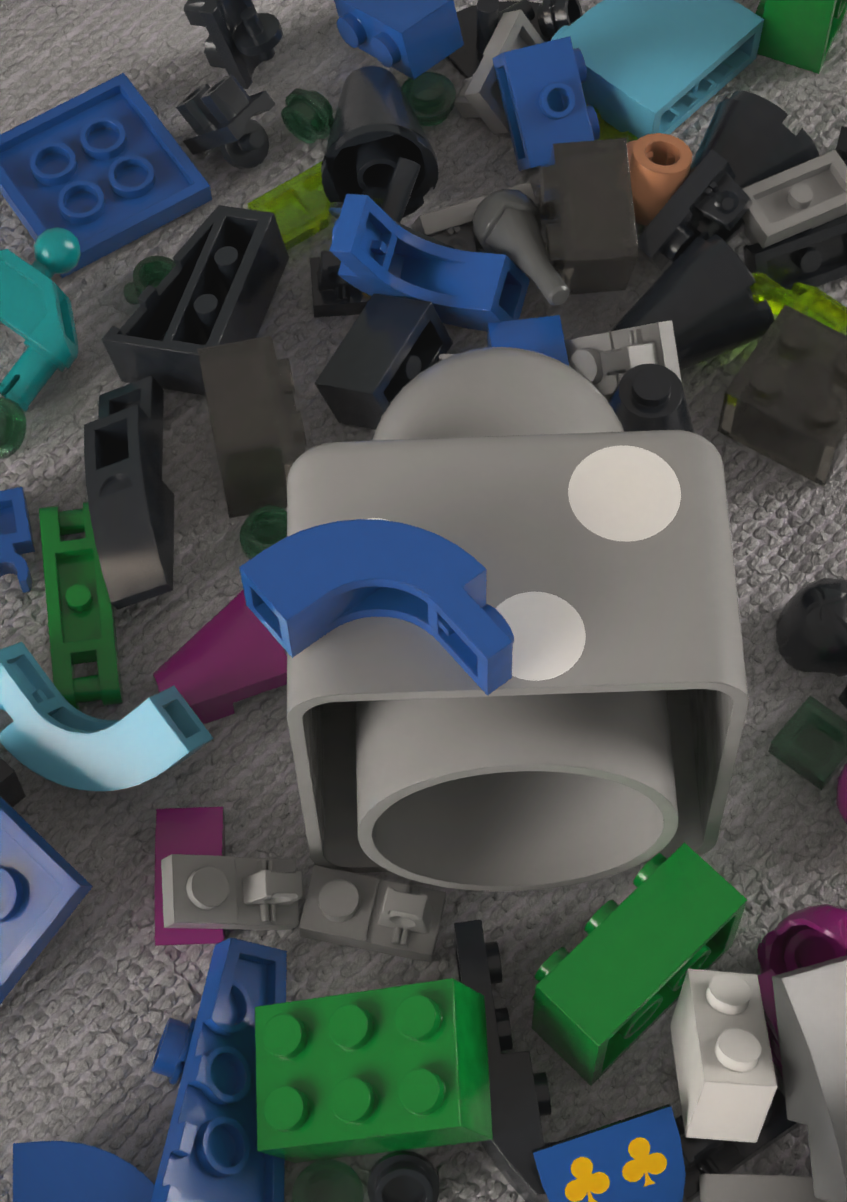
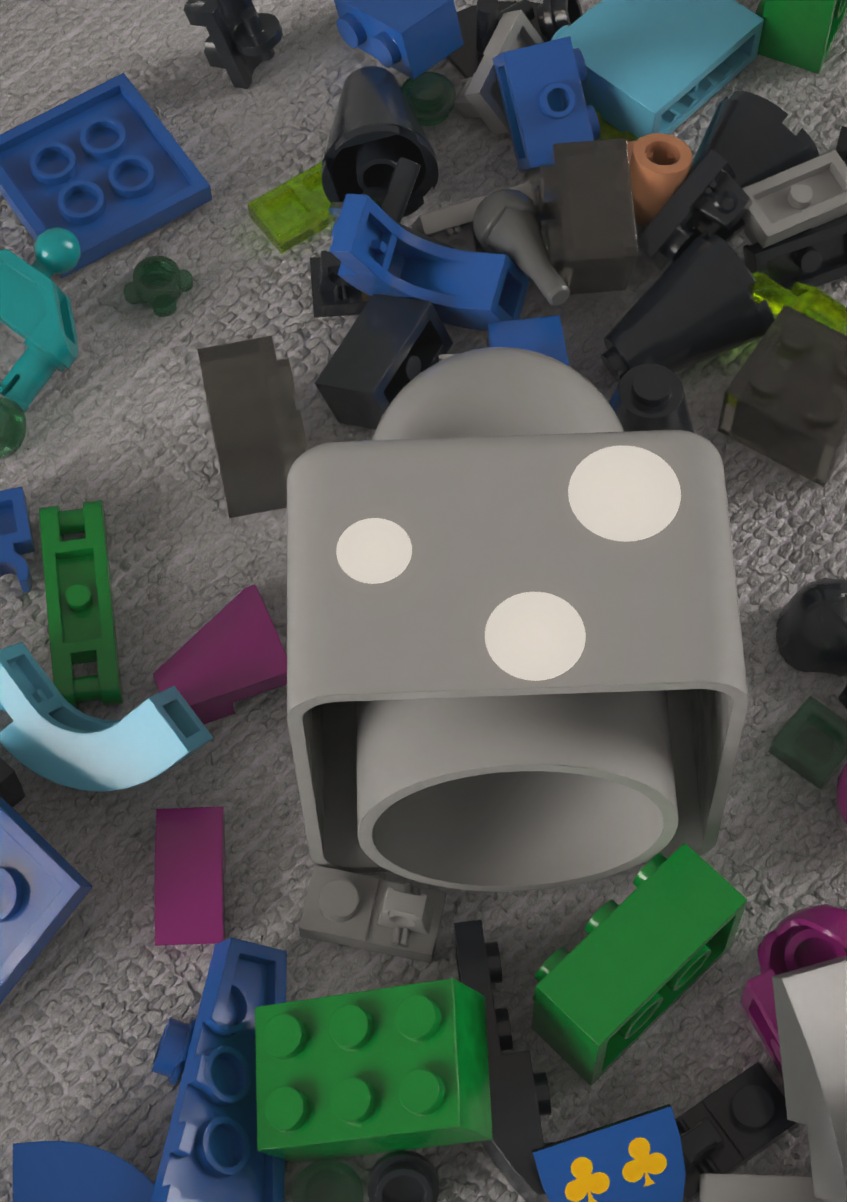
black slope [84,375,175,610] -> none
black wedge [101,205,289,400] -> none
light grey hinge [161,854,303,930] -> none
black hips [176,74,276,169] -> none
clear green plate [239,506,287,560] -> none
blue arch [239,519,514,696] -> none
clear green plate [281,88,334,144] -> none
light grey hinge [565,320,682,396] -> none
white brick [670,969,777,1143] -> none

